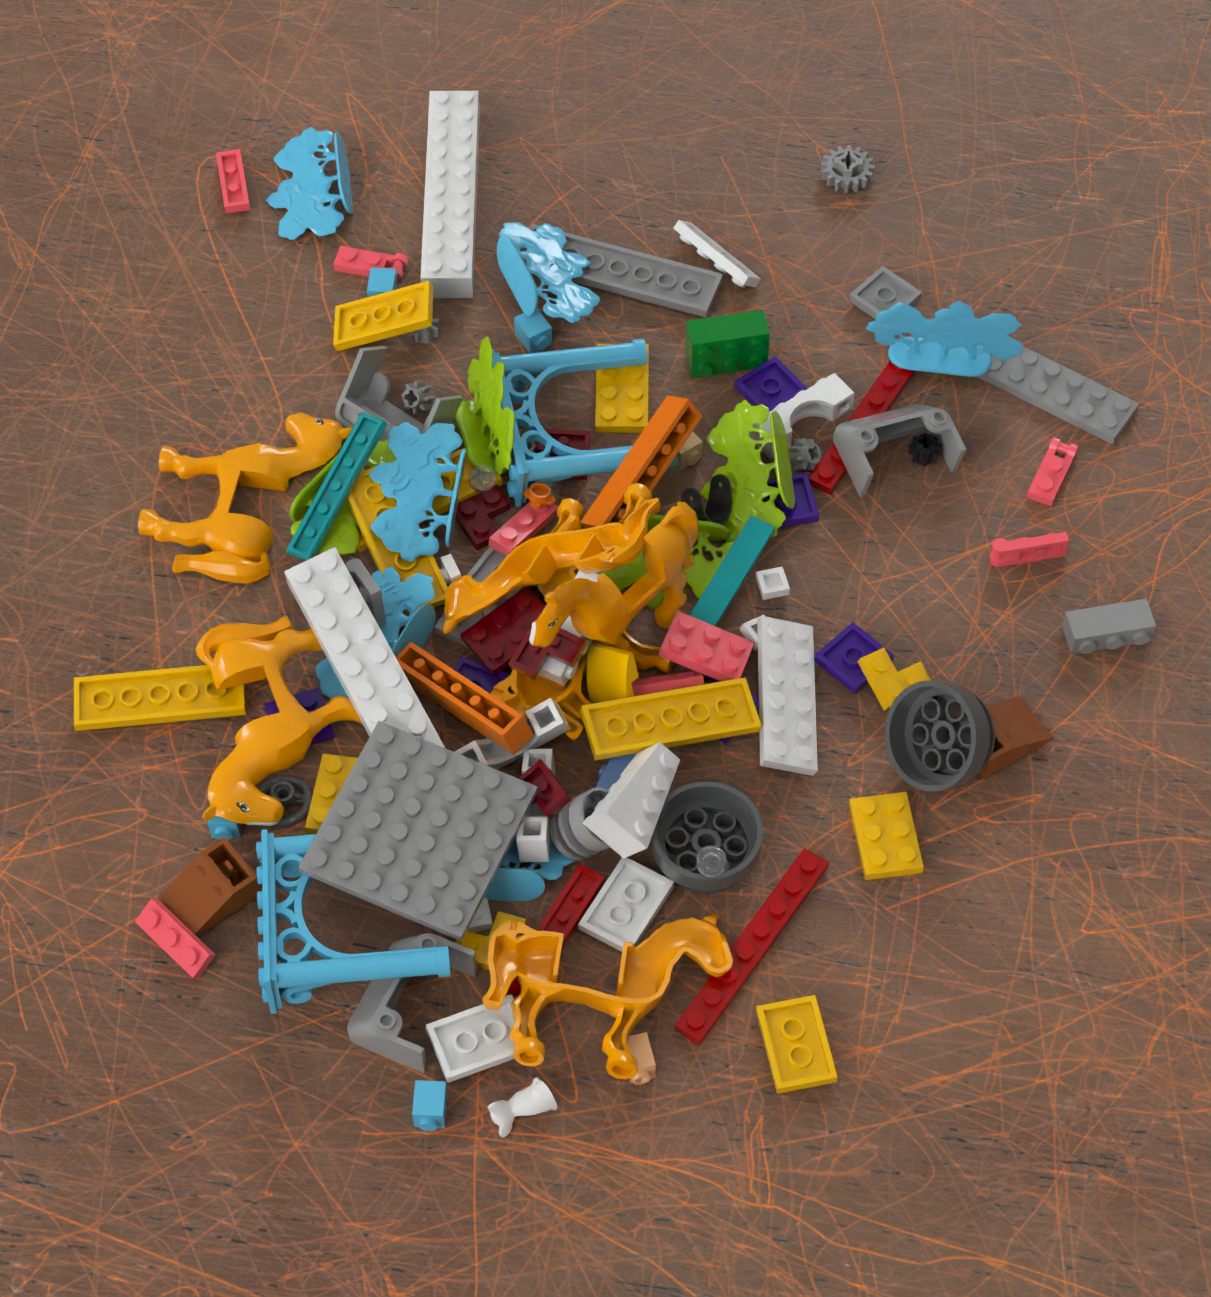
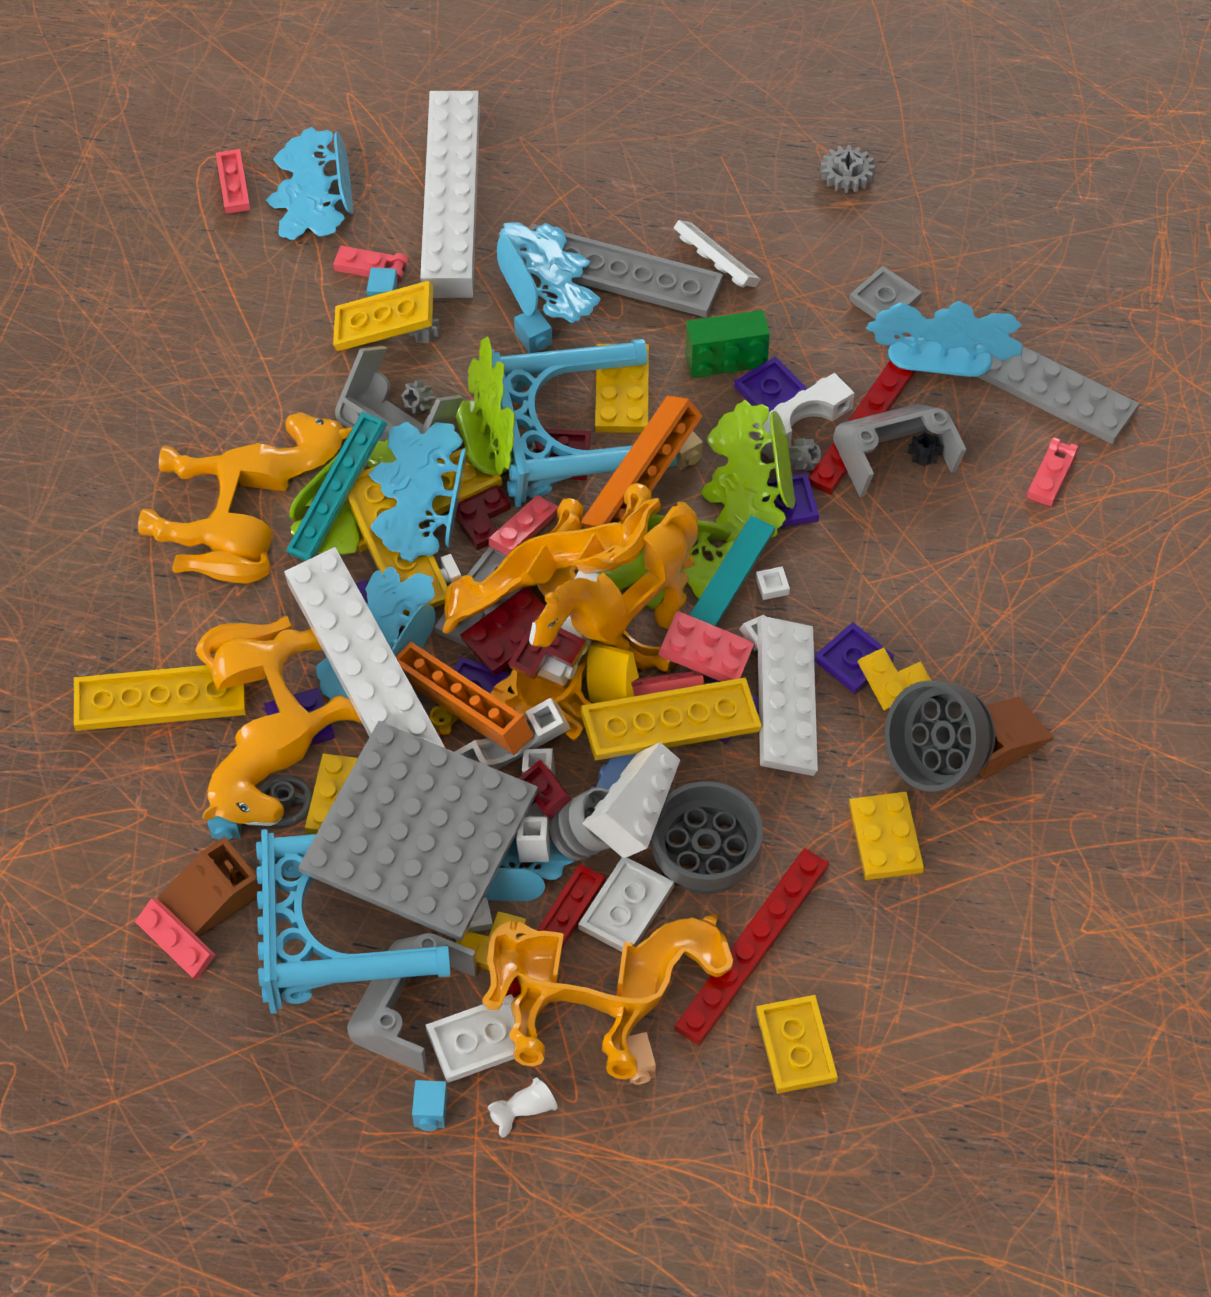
light grey plate [346,559,387,628] -> none
clear tile [468,464,496,493] -> none
orange plate [524,482,555,509] -> none
black piece [681,474,733,525] -> none
clear tile [696,845,726,877] -> none
coral plate [989,532,1069,567] -> none
light grey brick [1062,599,1156,654] -> none
none -> yellow plate [429,706,458,735]

